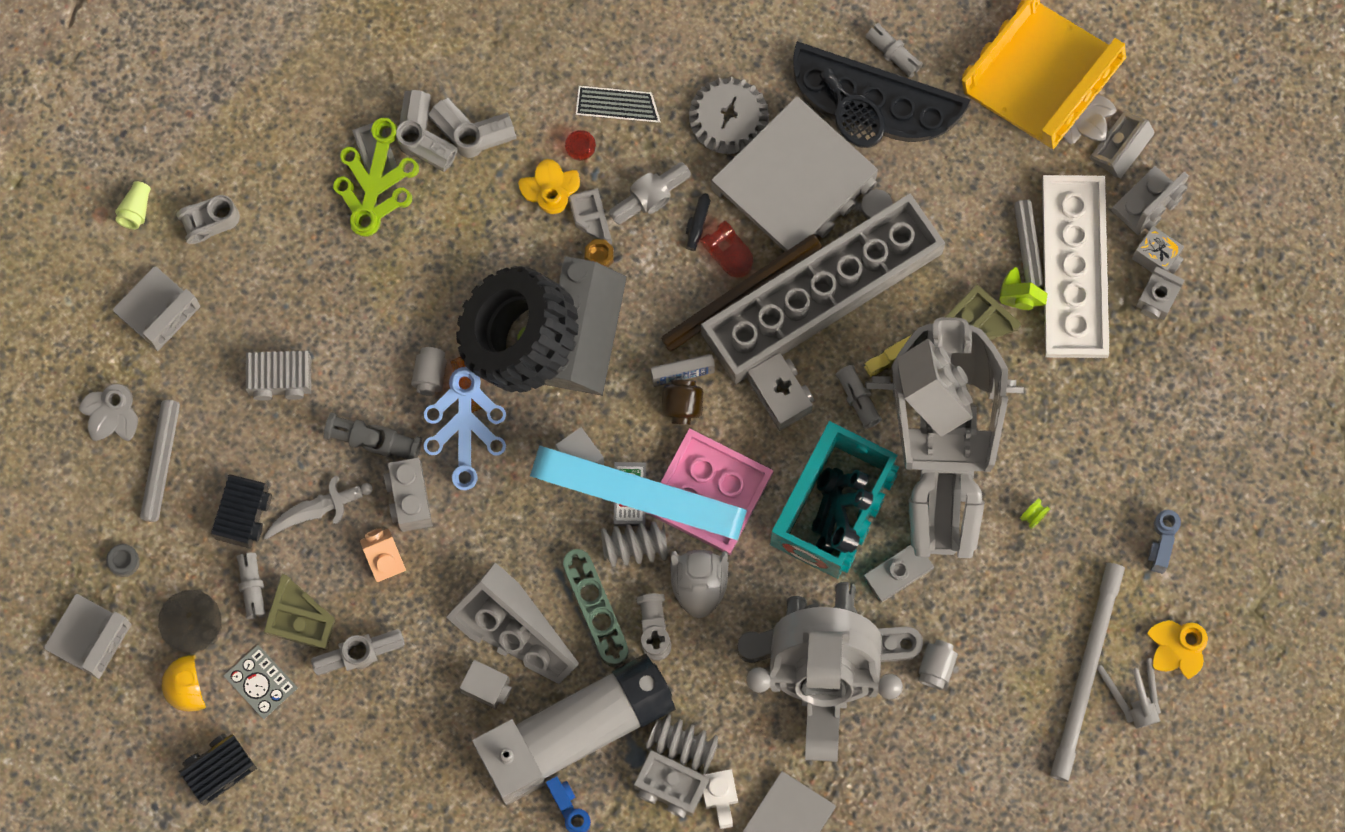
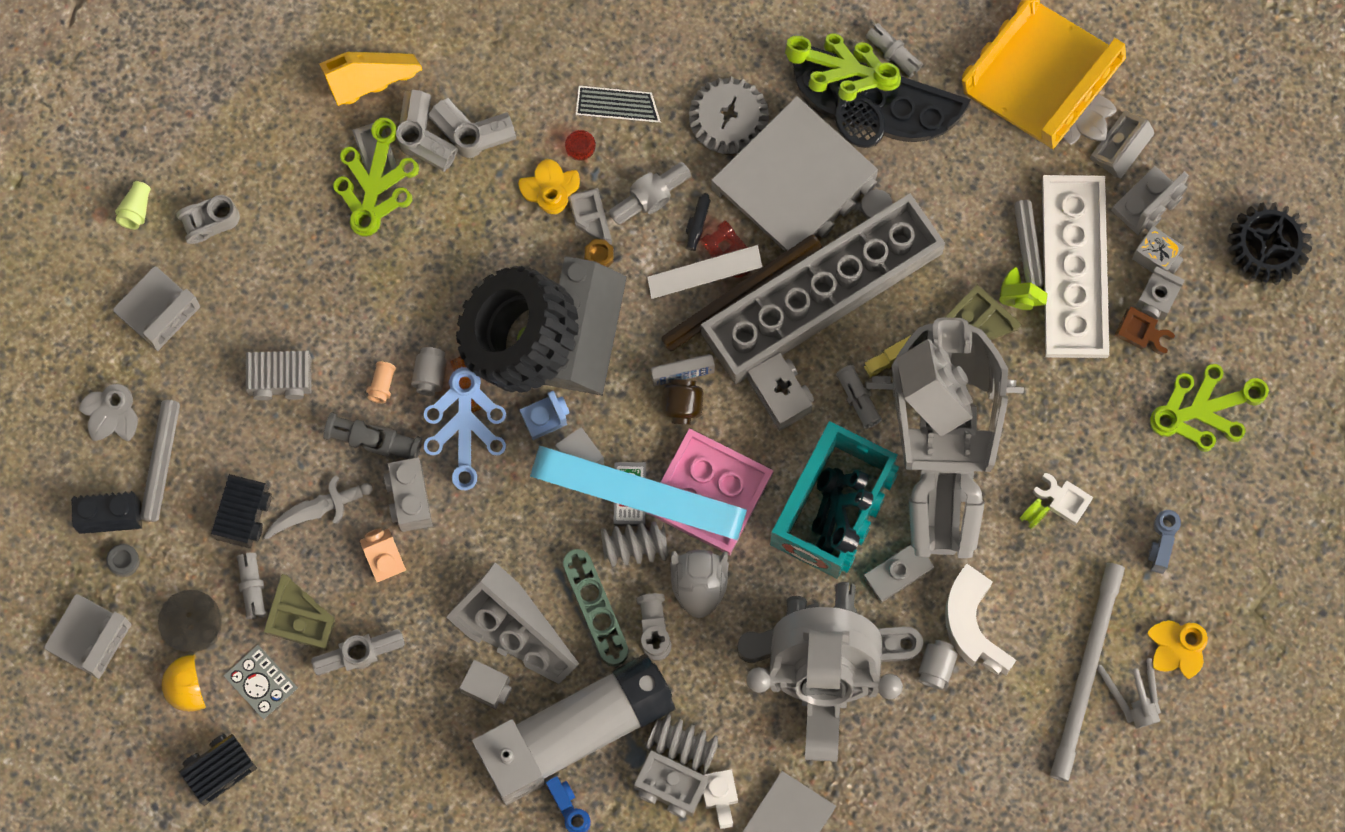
none -> black brick [71,491,142,534]
none -> yellow slope [319,52,422,106]
none -> light nougat pin [366,361,396,404]
none -> light blue bracket [520,391,570,440]
none -> white sticker [647,245,762,299]
none -> lime plant [785,33,901,101]
none -> white arch [945,564,1016,676]
none -> white plate [1033,473,1093,526]
none -> reddish brown plate [1114,306,1175,355]
none -> lime plant [1150,364,1269,452]
none -> black gear [1227,202,1312,286]

